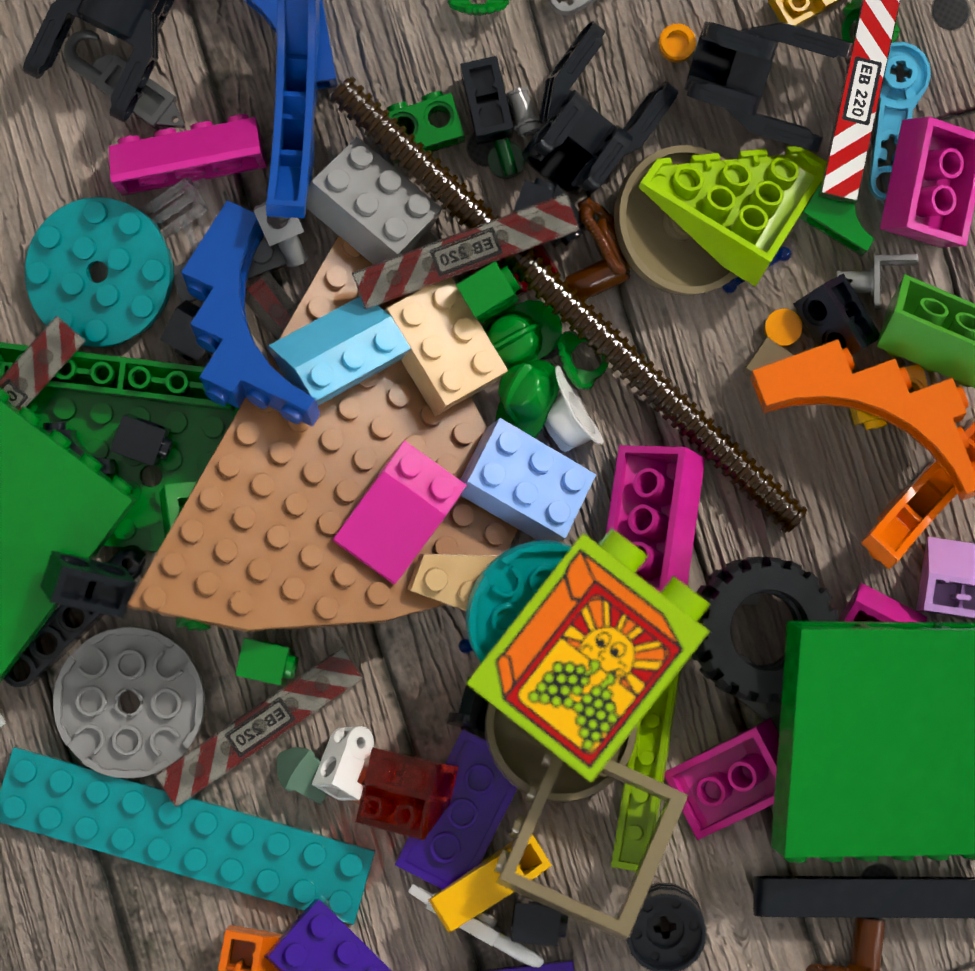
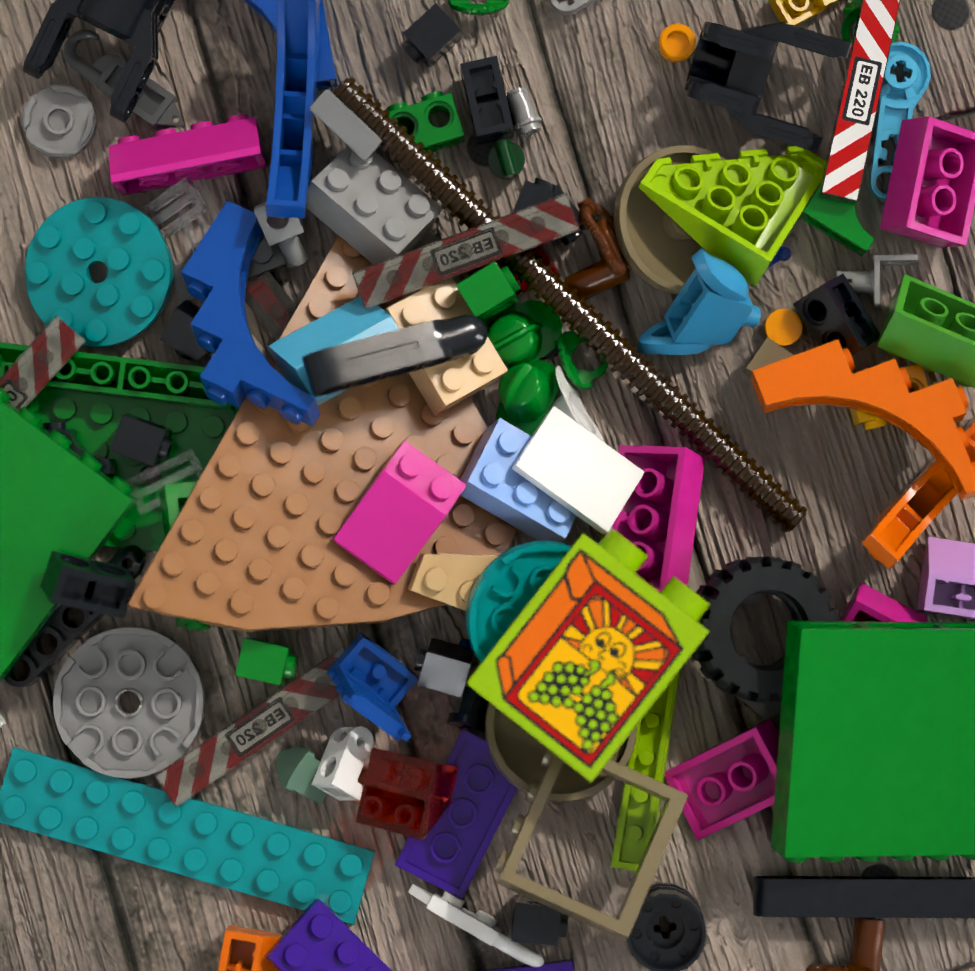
yellow slope [428,834,552,933] -> none
black piece [521,21,679,195] -> none
none -> light grey tile [22,84,98,159]
none -> clear tile [125,449,204,515]
none -> piece [302,314,488,397]
none -> light grey slope [310,89,382,160]
none -> blue plate [327,632,419,742]
none -> black brick [403,3,462,68]
none -> brick [414,638,474,698]
none -> white tile [511,406,645,535]
none -> dark azure torso [637,248,761,355]

